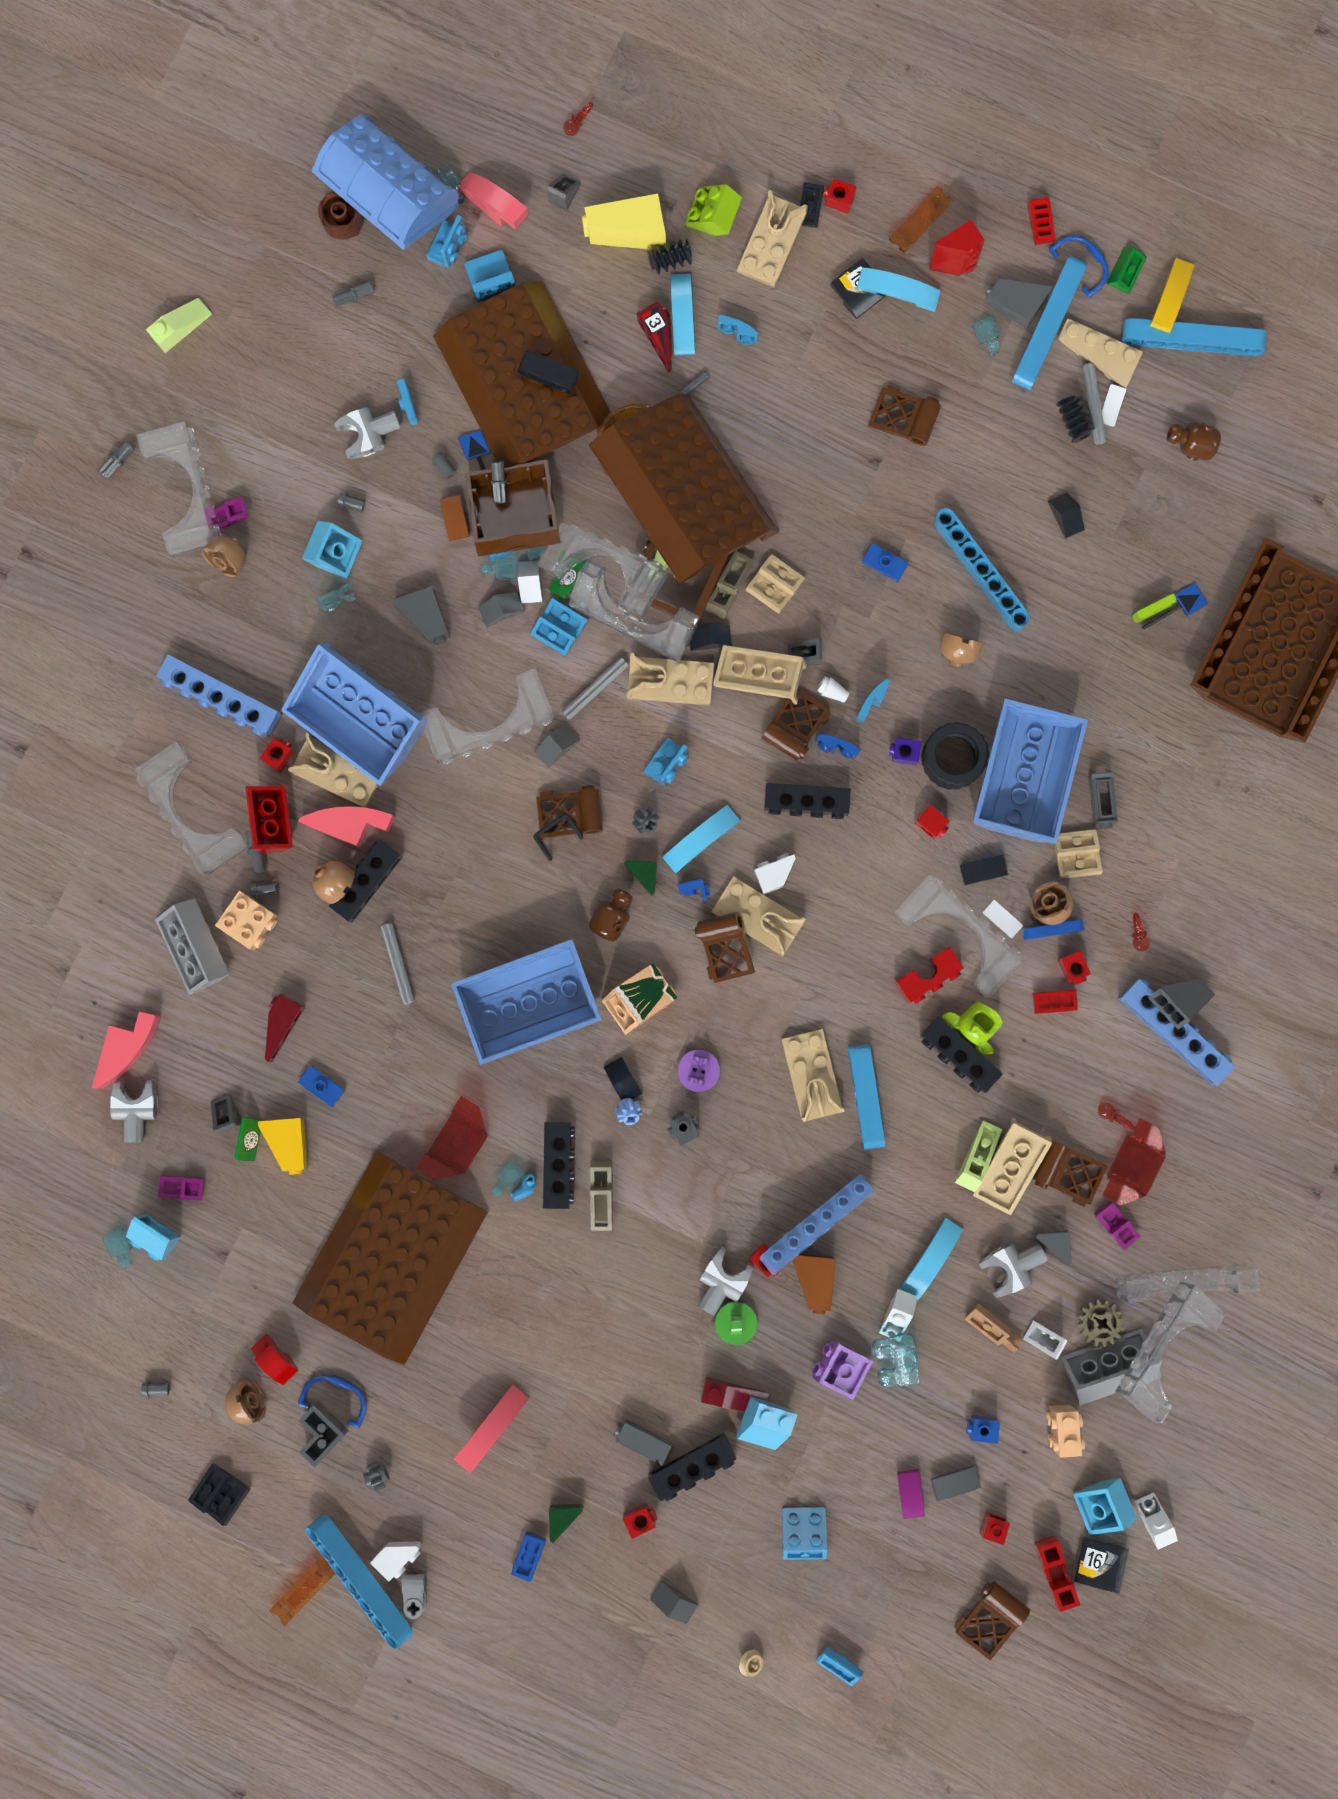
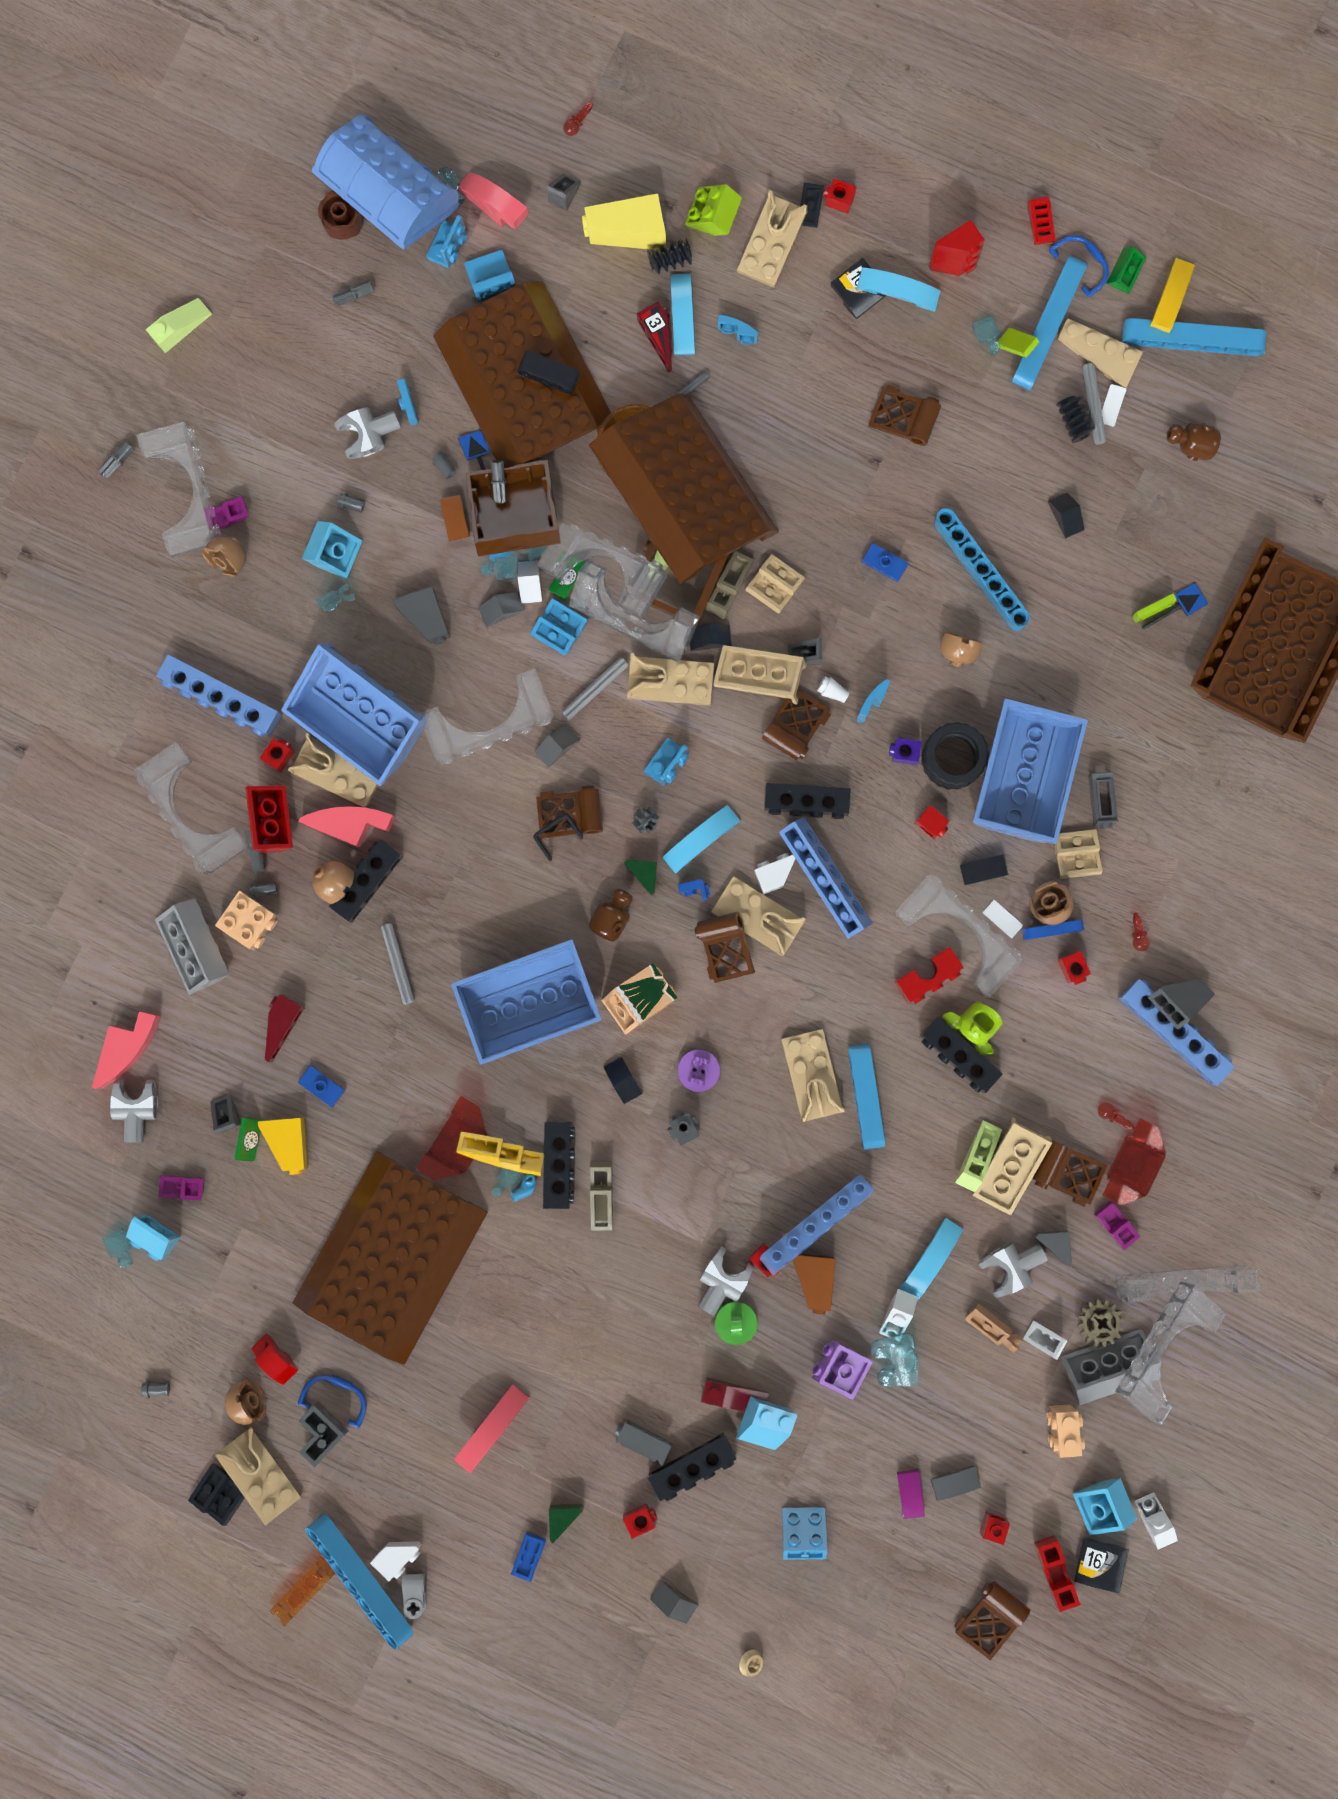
dark grey gear [363,1462,390,1491] -> none
light blue gear [615,1098,643,1125] -> none
blue slope [816,734,860,759] -> none
dark azure plate [816,1646,864,1686] -> none
clear orange plate [889,186,953,253] -> none
blue brick [966,1415,1000,1444] -> none
dark grey slope [985,278,1052,329] -> none
red plate [1032,989,1078,1014] -> none
none -> tan plate [215,1427,301,1526]
none -> yellow slope [457,1132,544,1176]
none -> medium blue brick [779,817,873,939]
none -> lime tile [996,328,1039,358]

